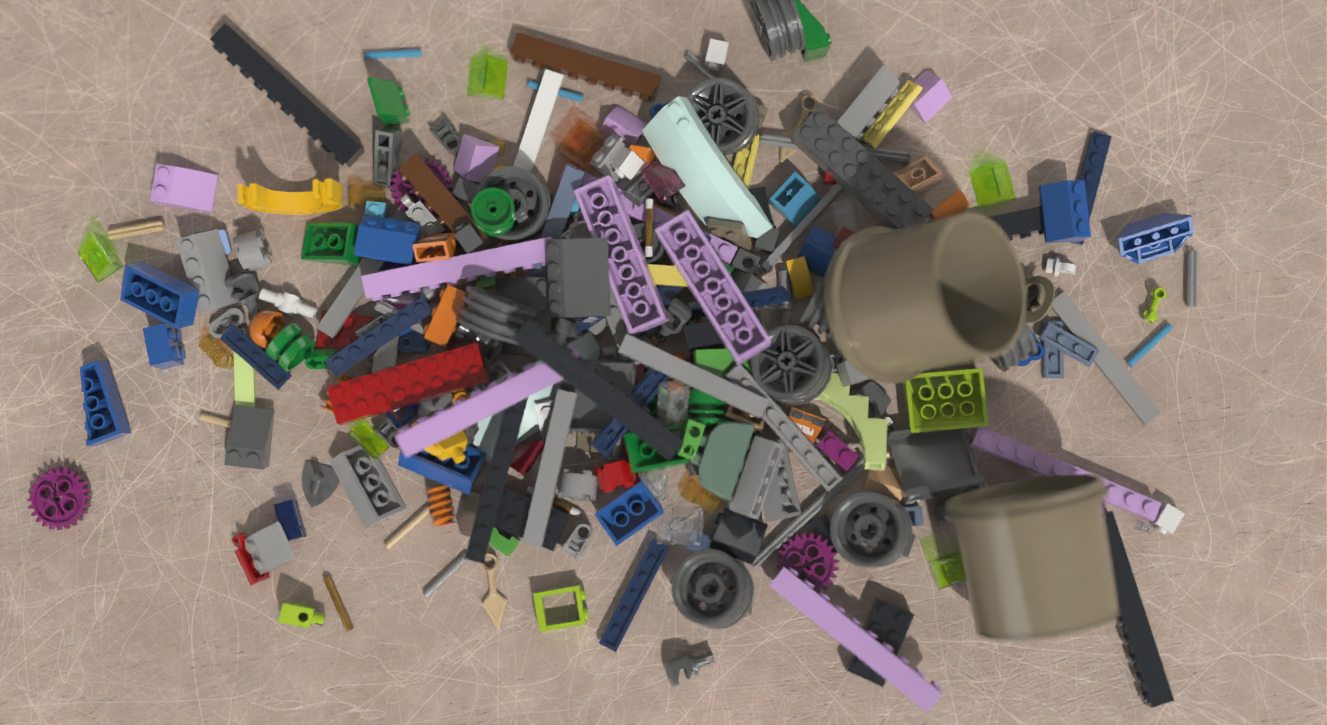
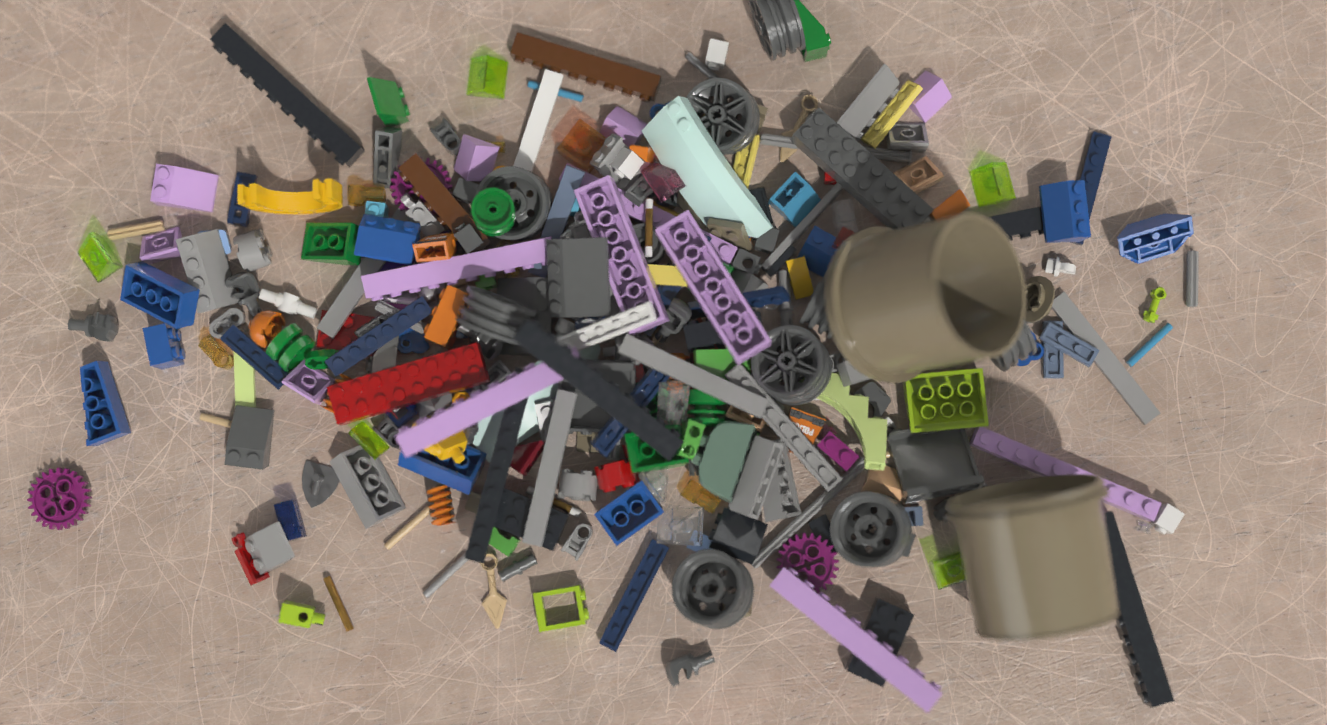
dark azure bar [364,49,422,59] -> none
none -> dark grey piece [68,312,119,342]
none -> lavender slope [140,226,182,264]
none -> dark blue plate [227,172,258,227]
none -> lavender slope [282,360,335,405]
none -> dark grey pin [498,553,538,582]
none -> white tile [556,301,657,351]
none -> black tile [765,245,797,280]
none -> light grey slope [887,122,929,152]

